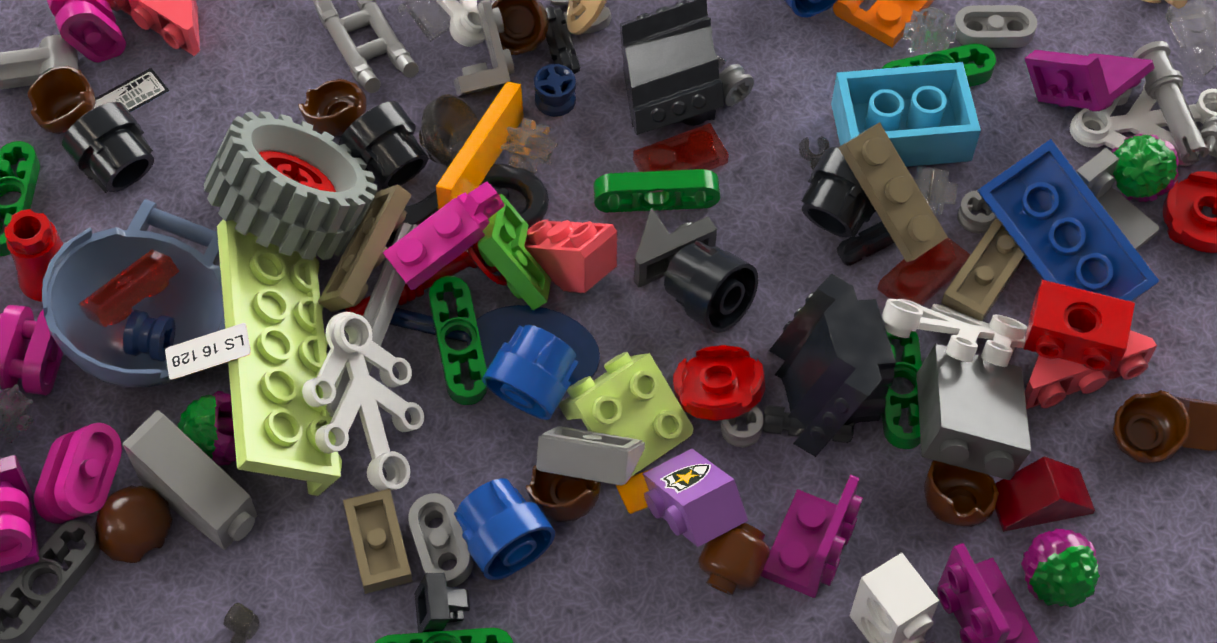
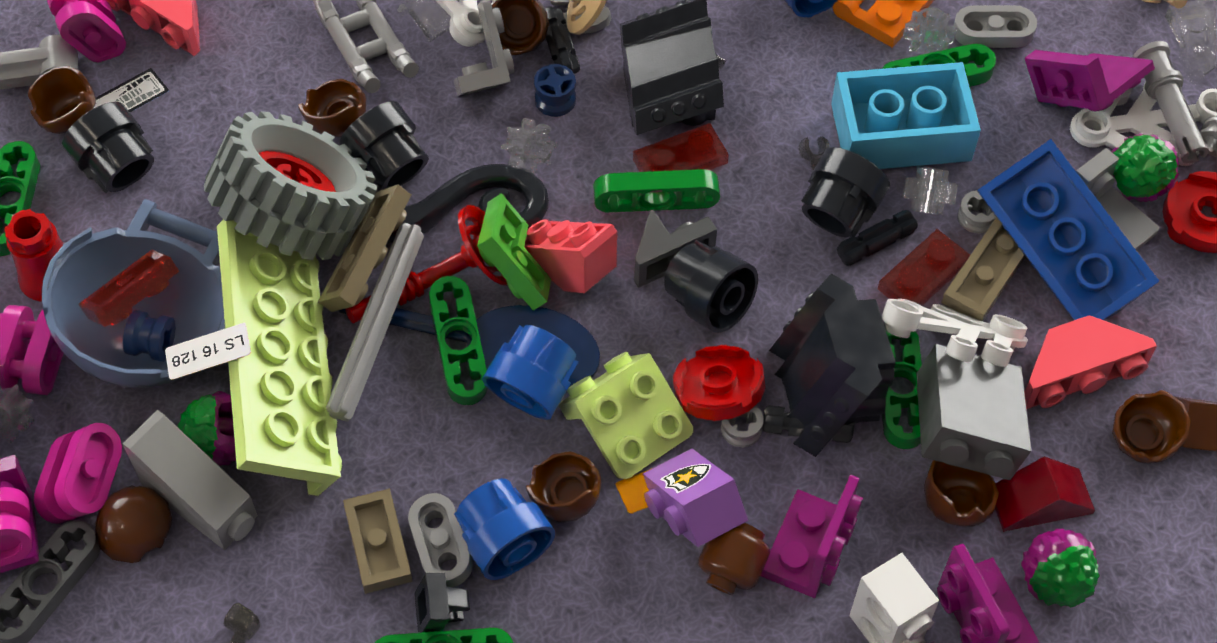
white plant [302,312,424,491] -> none
dark pink hinge [383,181,505,290] -> none
clear smoke piece [419,94,479,169] -> none
light orange tile [436,81,524,209] -> none
light grey slope [536,426,645,485] -> none
light grey bush [719,64,754,106] -> none
dark tan plate [838,122,948,262] -> none
red brick [1023,280,1135,372] -> none

